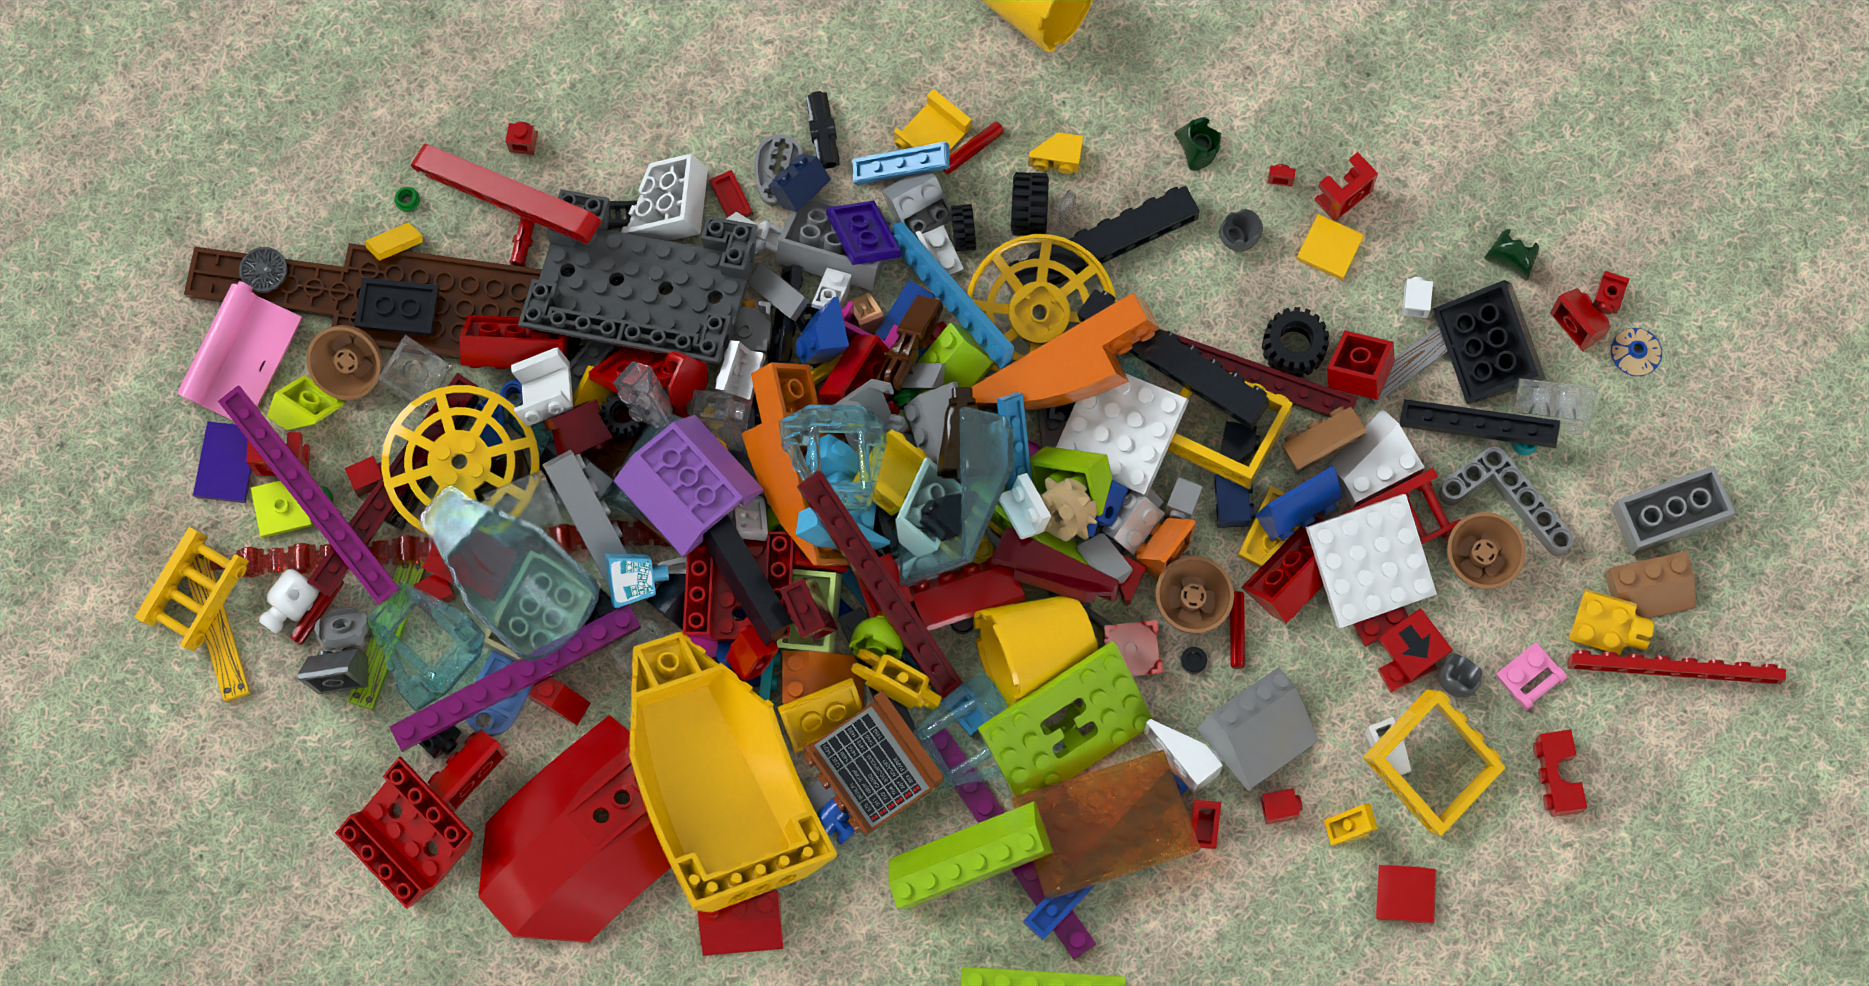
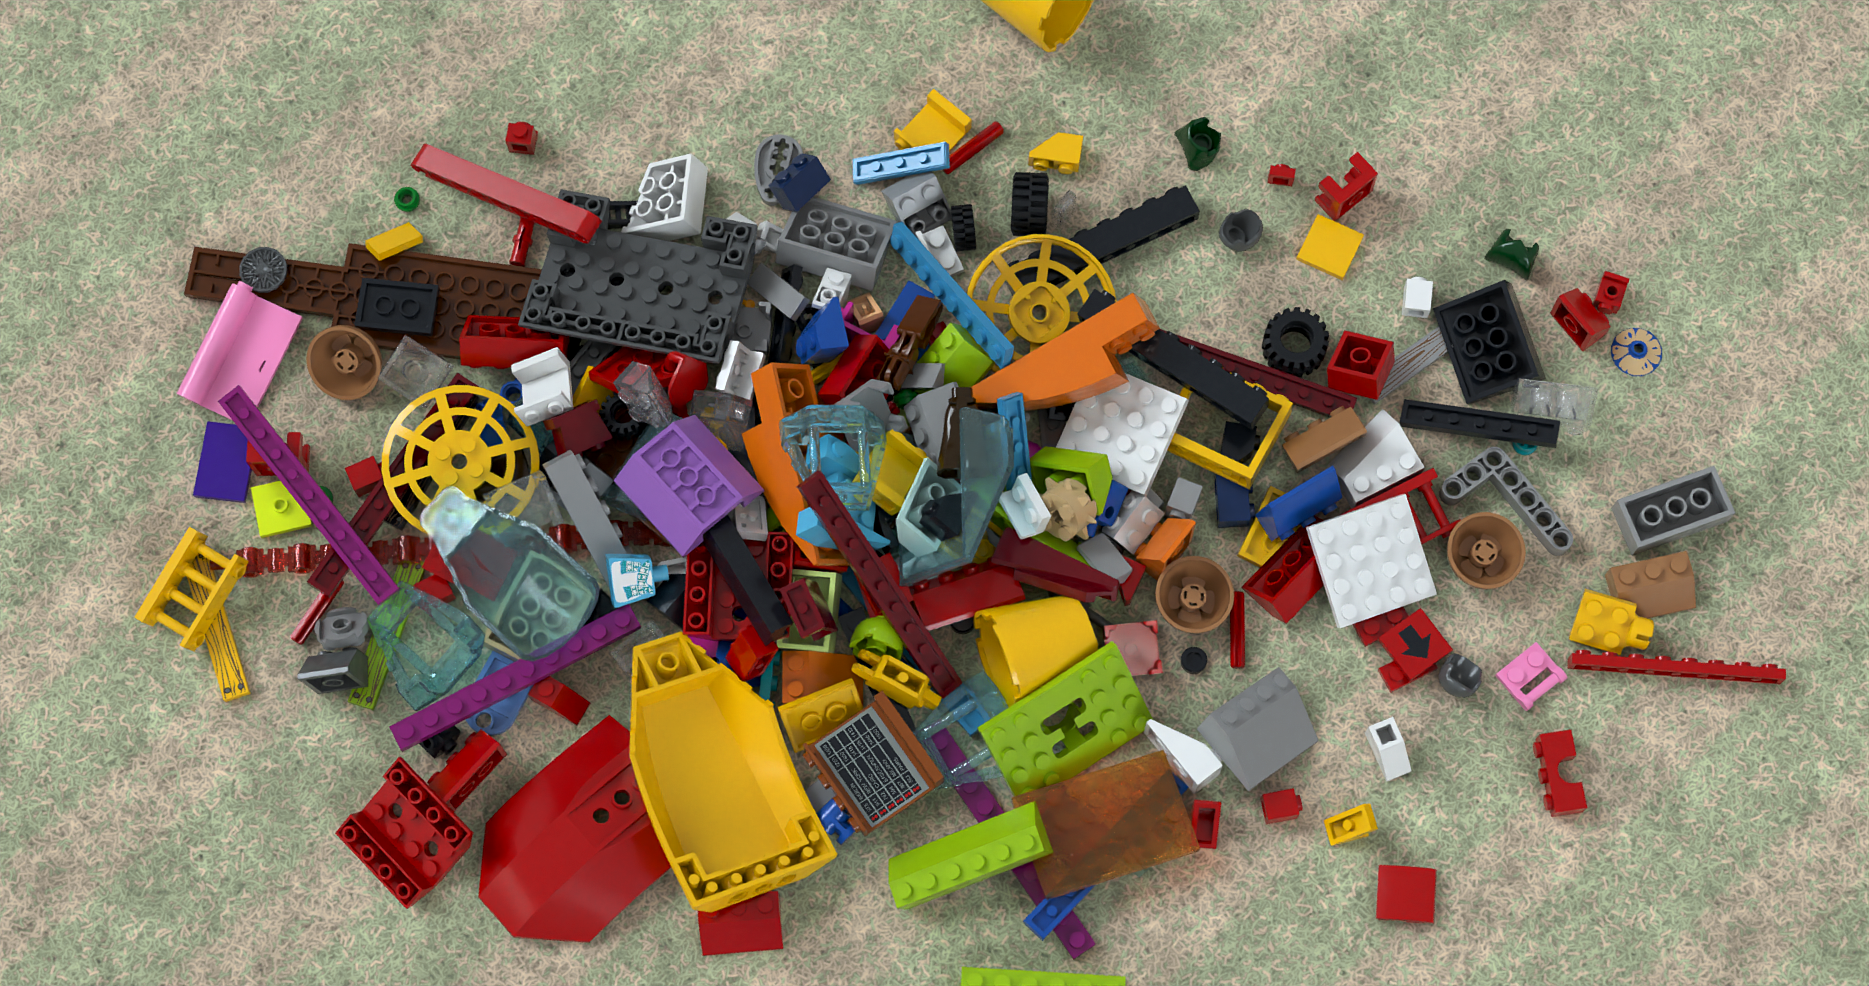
white piece [259,569,319,634] -> none
neon yellow slope [267,375,345,430] -> none
red tile [709,170,753,218] -> none
black piece [806,91,840,169] -> none
dark purple tile [826,200,901,265] -> none
yellow window [1362,689,1506,836] -> none

